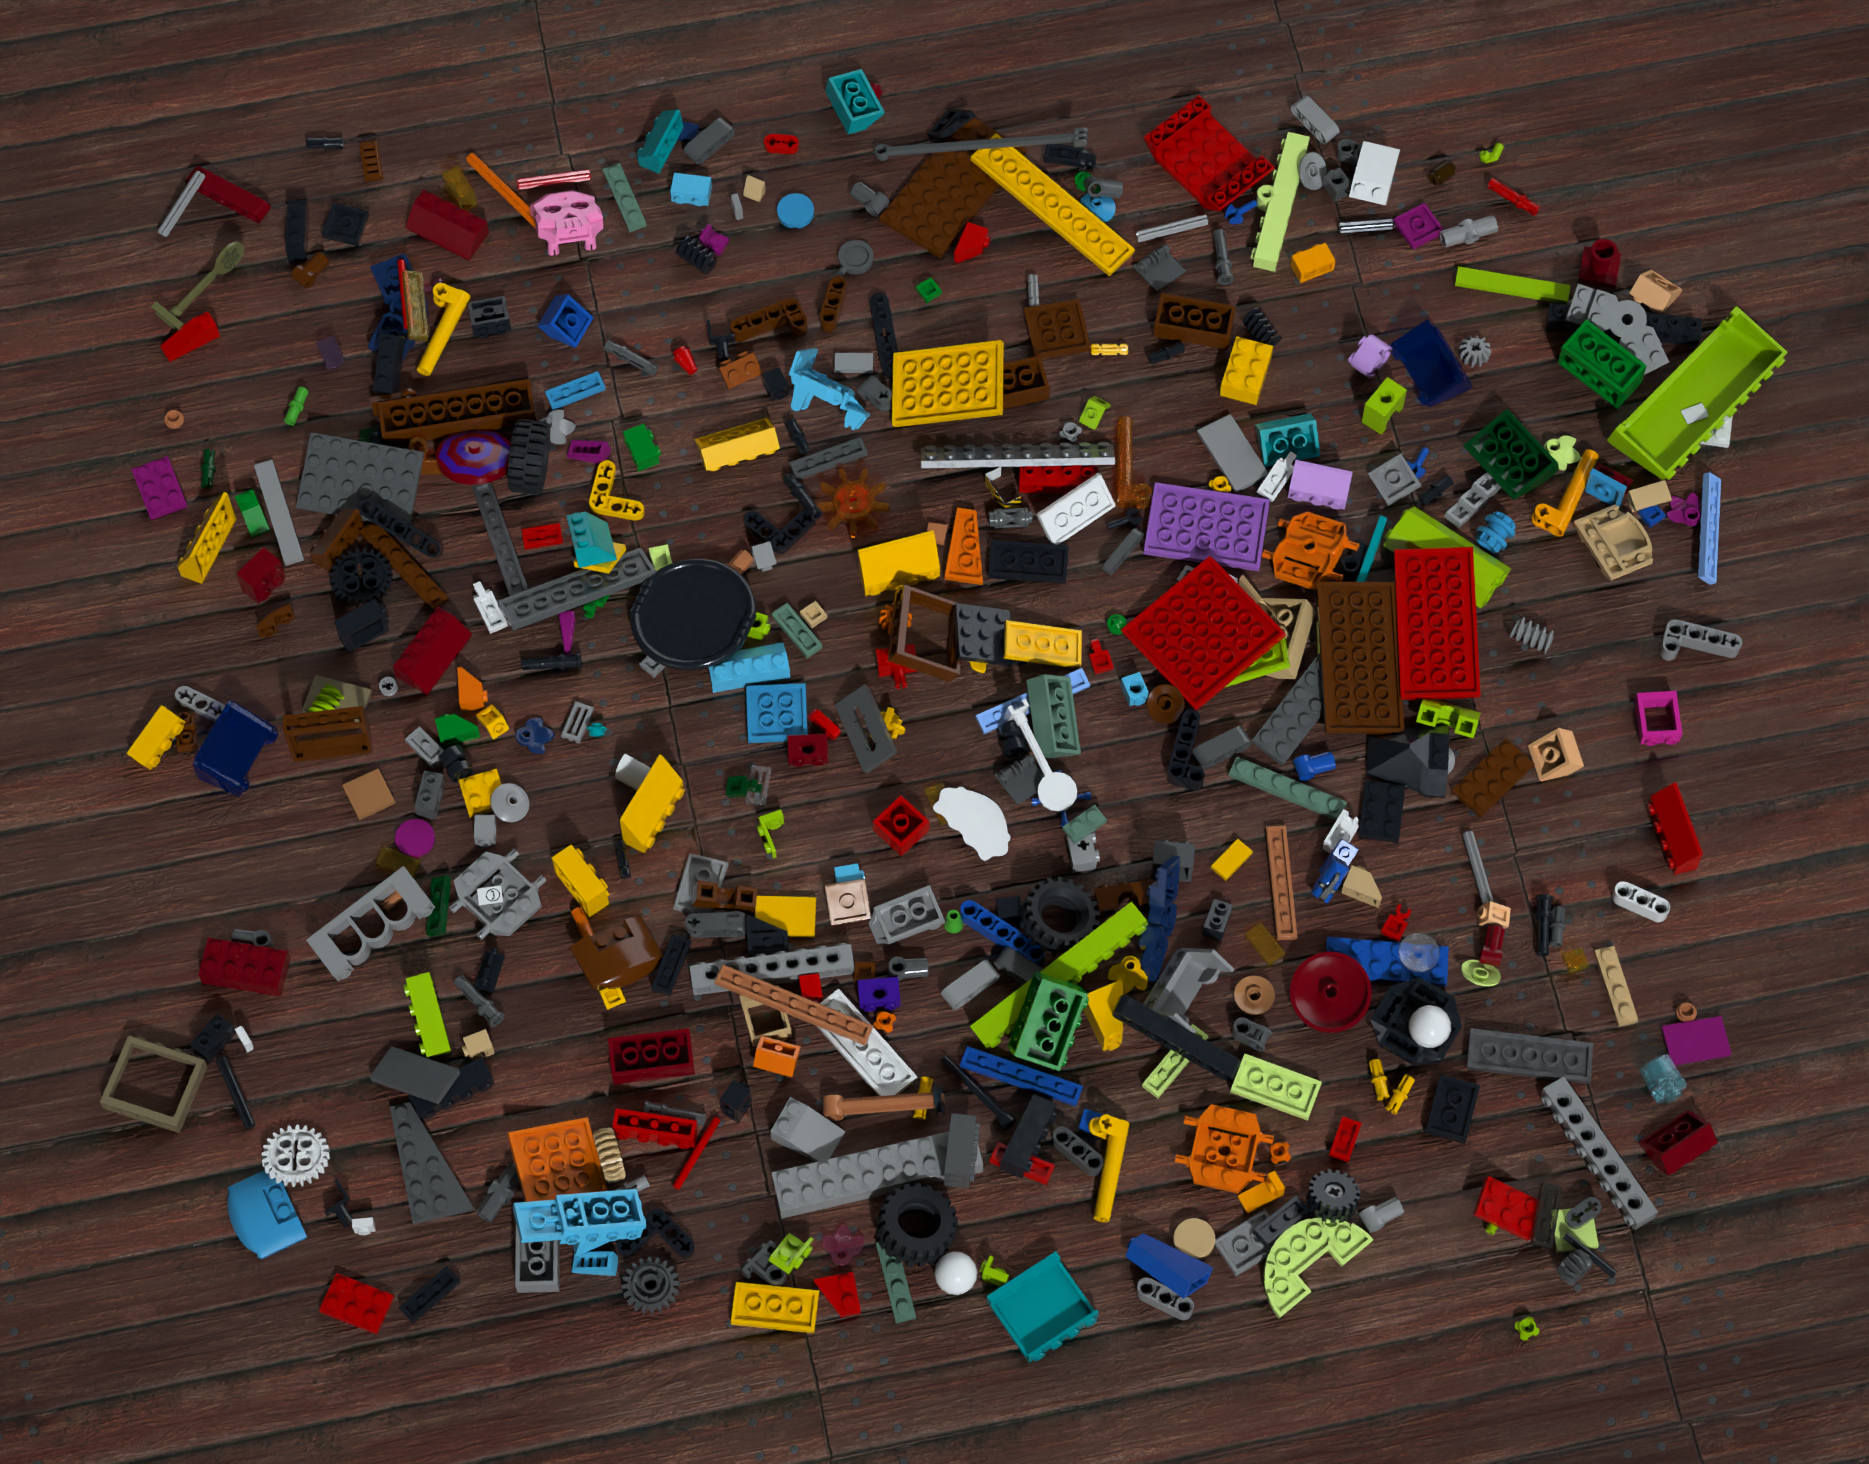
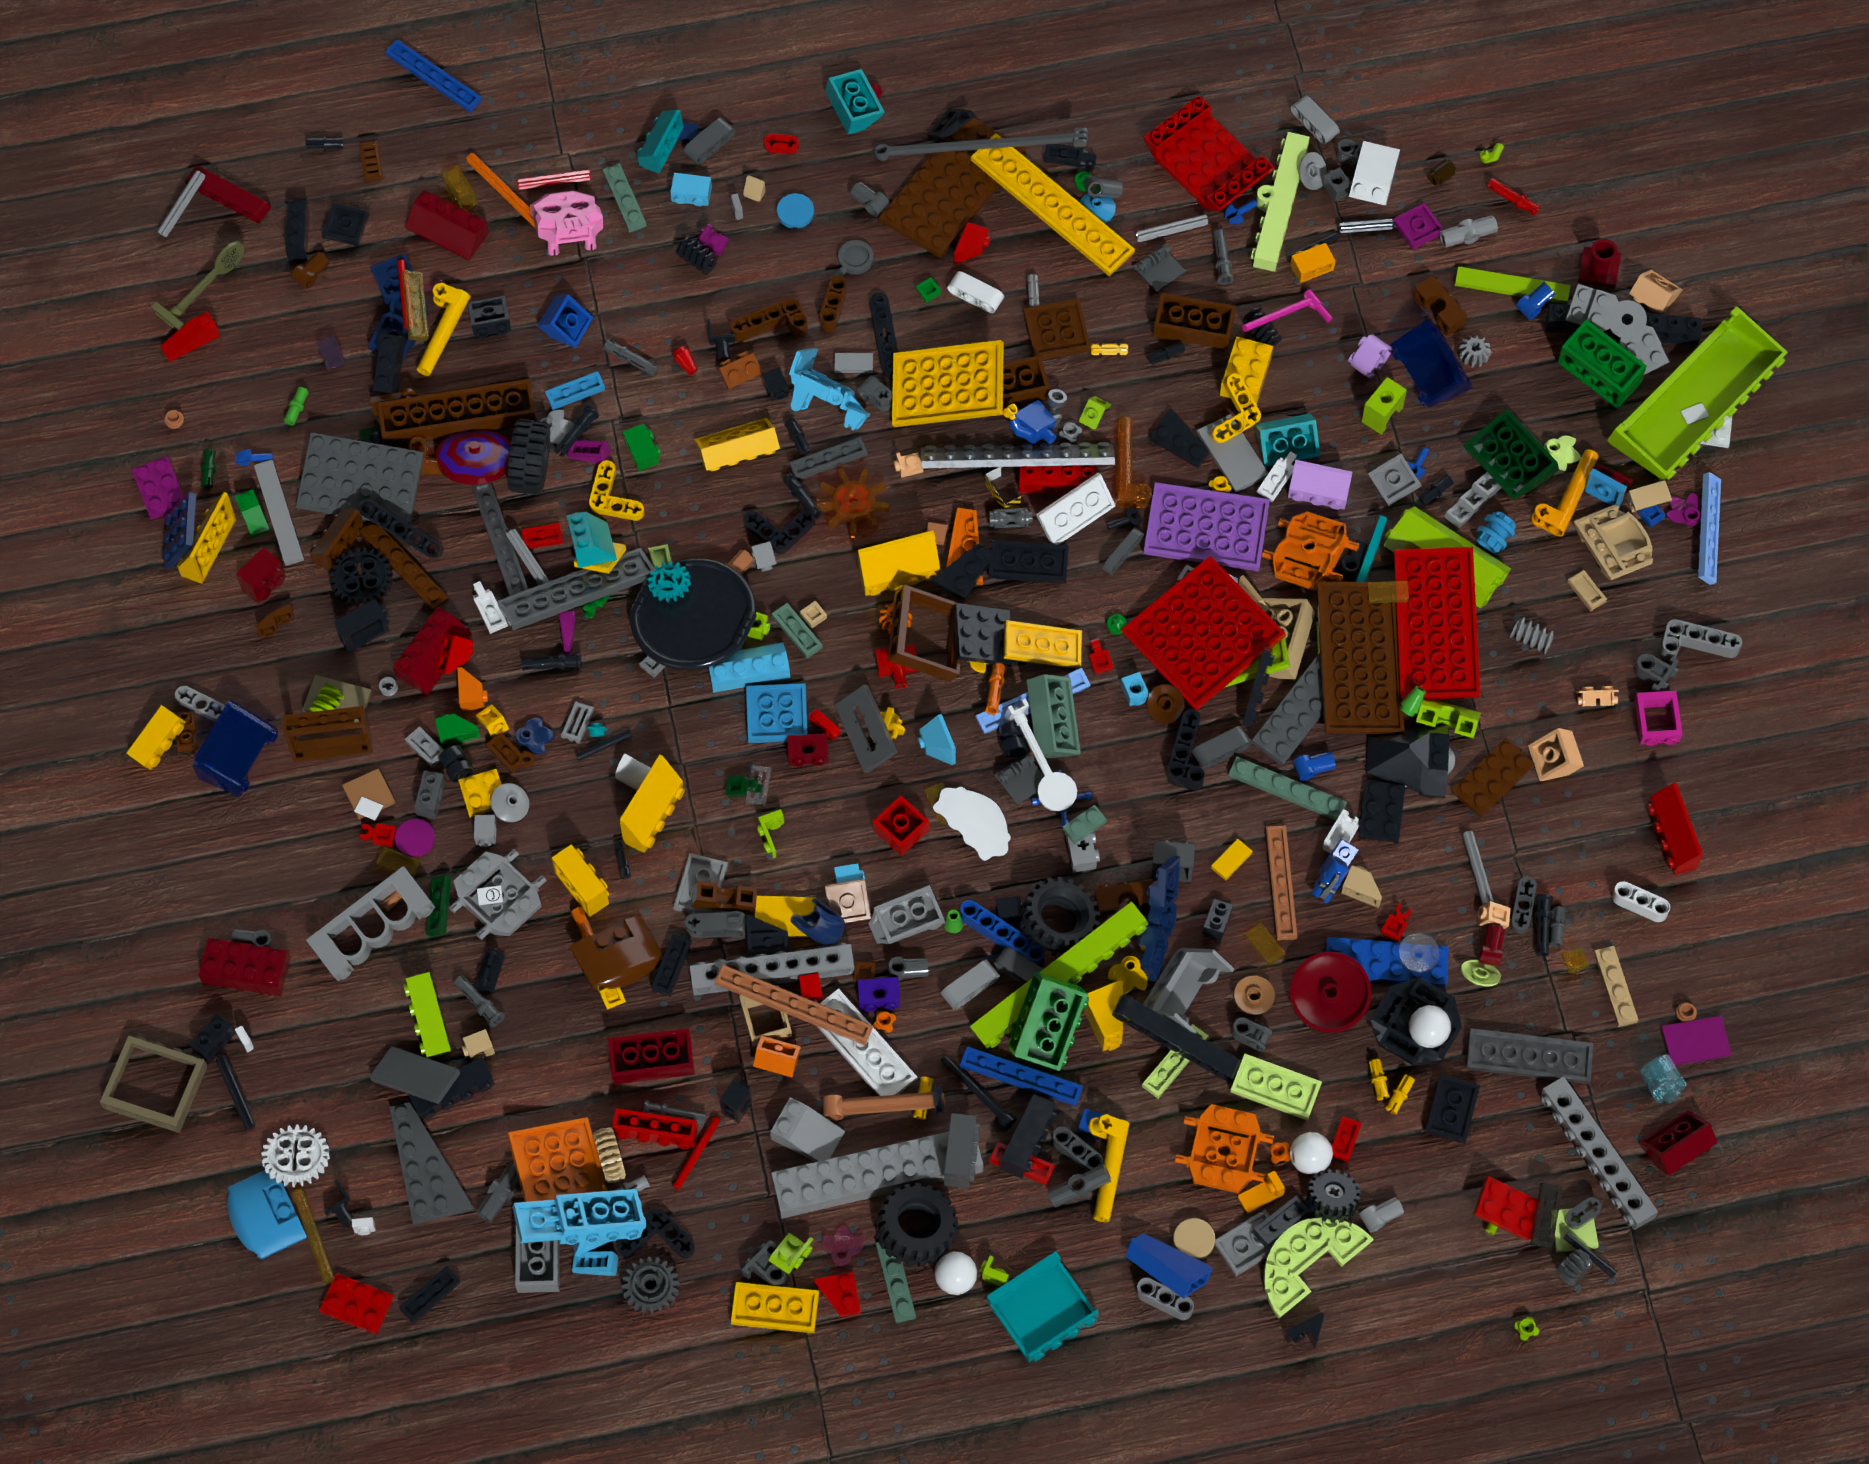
none -> dark blue plate [162,492,196,569]
none -> blue bar [235,449,273,466]
none -> clear yellow axle [293,1188,334,1284]
none -> white sticker [354,797,383,820]
none -> red plate [359,823,397,847]
none -> blue plate [385,40,482,113]
none -> red slope [435,634,474,674]
none -> reddish brown hinge [486,732,535,774]
none -> light grey axle [506,529,550,585]
none -> black pin [554,406,599,457]
none -> black bar [575,730,633,761]
none -> teal gear [648,561,691,602]
none -> dark blue hair [790,898,845,945]
none -> light nougat bracket [893,452,923,478]
none -> medium azure slope [917,714,956,765]
none -> black wing [931,543,995,601]
none -> white beam [947,271,1004,313]
none -> orange pin [986,663,1005,715]
none -> blue torso [1003,389,1067,444]
none -> dark grey piece [1048,1164,1112,1207]
none -> black wing [1150,409,1209,468]
none -> yellow beam [1210,373,1261,443]
none -> dark pink bar [1242,289,1333,332]
none -> black plate [1243,647,1275,727]
none -> black slope [1284,1312,1324,1348]
none -> black bar [1286,232,1339,262]
none -> white piece [1290,1132,1333,1175]
none -> clear yellow tile [1368,581,1409,603]
none -> bright green cone [1400,686,1426,717]
none -> reddish brown arch [1413,275,1467,337]
none -> dark grey beam [1511,877,1537,934]
none -> blue piece [1516,282,1555,320]
none -> tan tile [1568,570,1607,612]
none -> light nougat hinge [1576,686,1619,707]
none -> dark grey pin [1634,654,1679,692]

